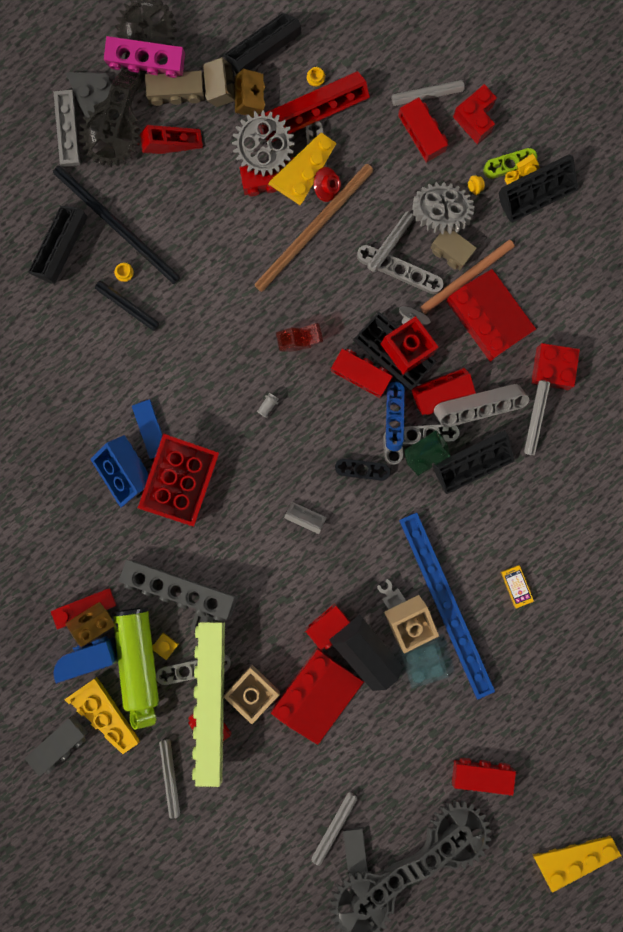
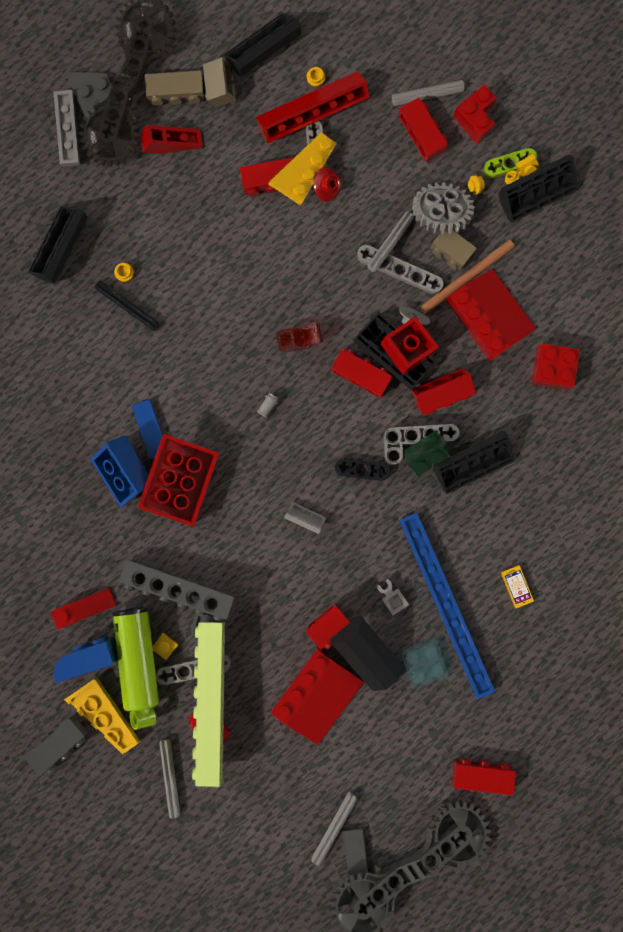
black axle [53,165,180,284] -> none
pearl gold brick [65,602,115,648] -> none
dark pink brick [104,36,185,78] -> none
tan brick [223,665,280,724] -> none
light grey gear [232,110,294,177] -> none
pearl gold brick [235,69,265,117] -> none
medium nougat axle [255,164,373,292] -> none
tan brick [384,595,439,654] -> none
blue beam [386,382,404,451] -> none
light grey beam [434,384,529,427] -> none
light grey axle [524,380,550,455] -> none
yellow wing [532,836,621,893] -> none

